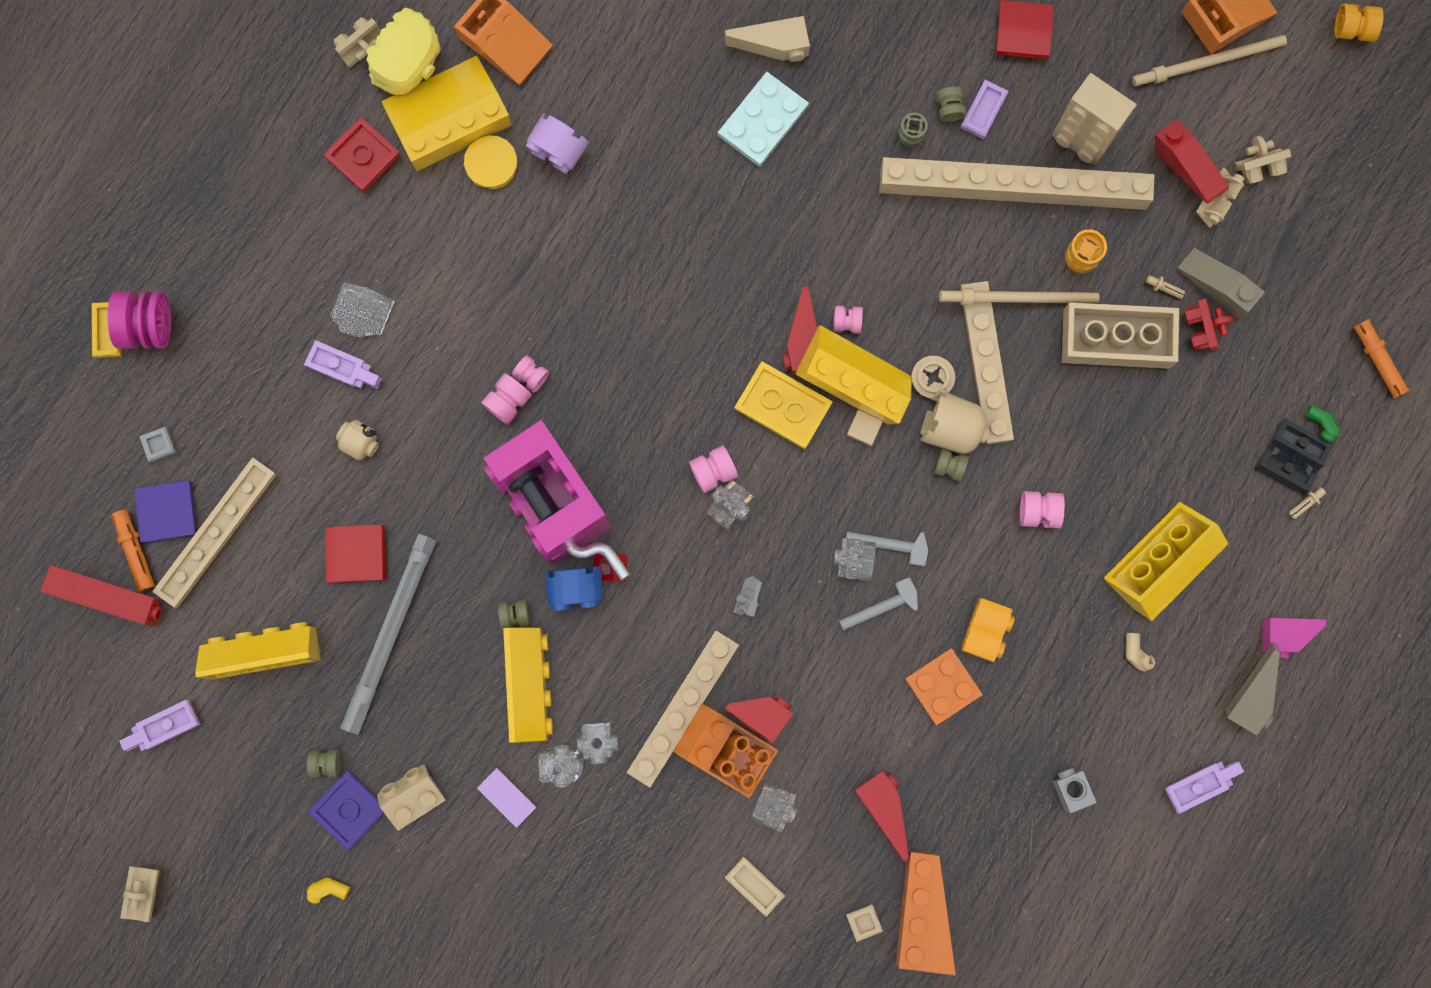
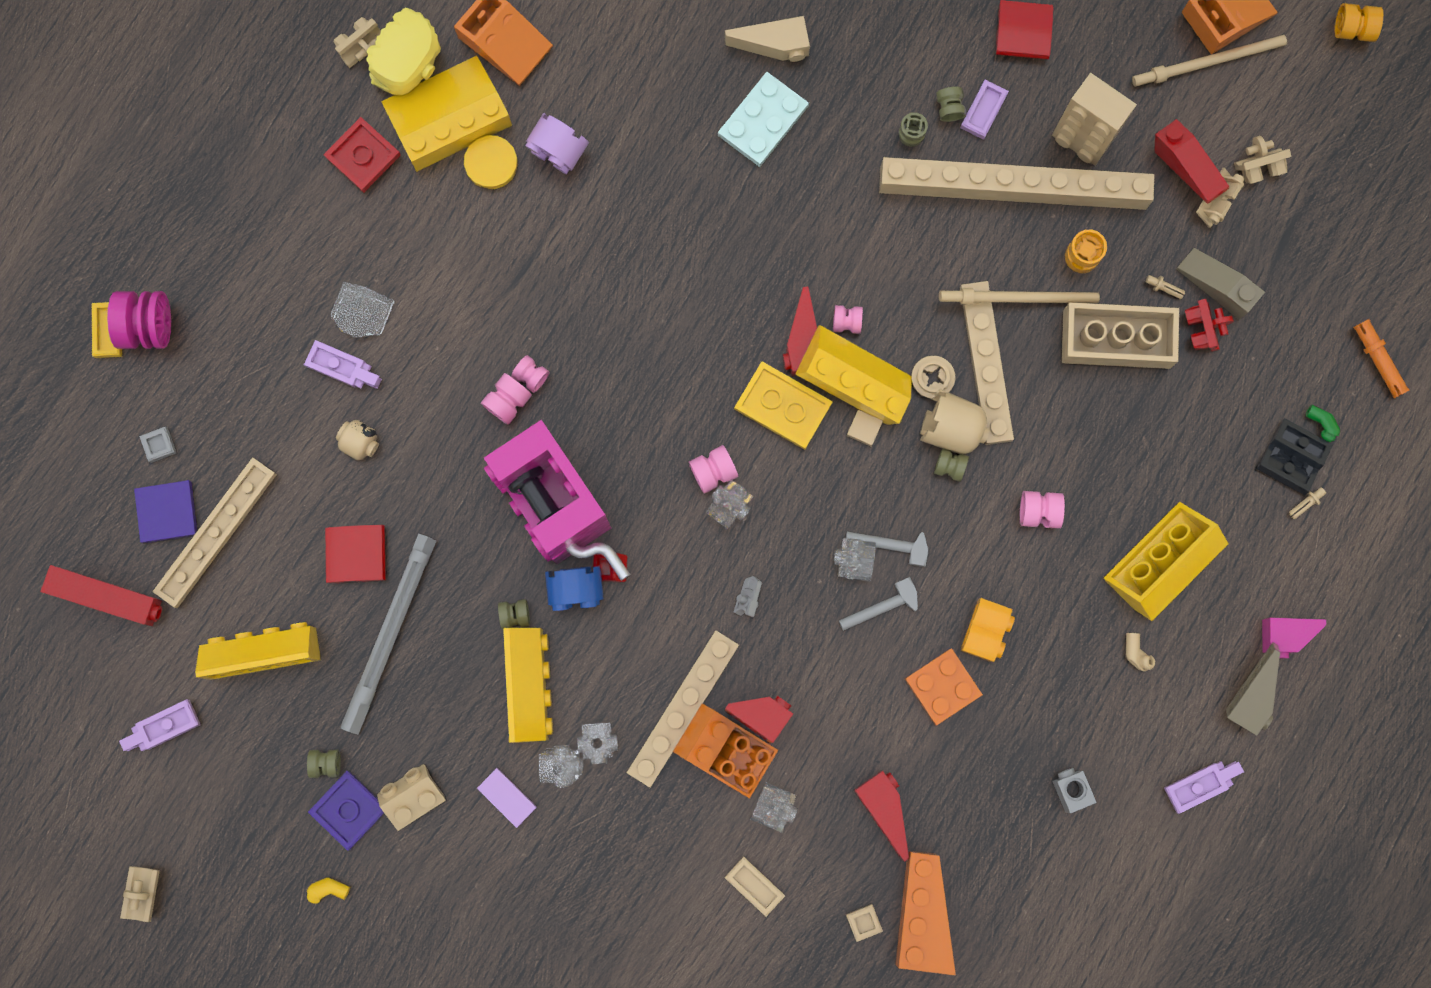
orange pin [110,509,156,593] -> none

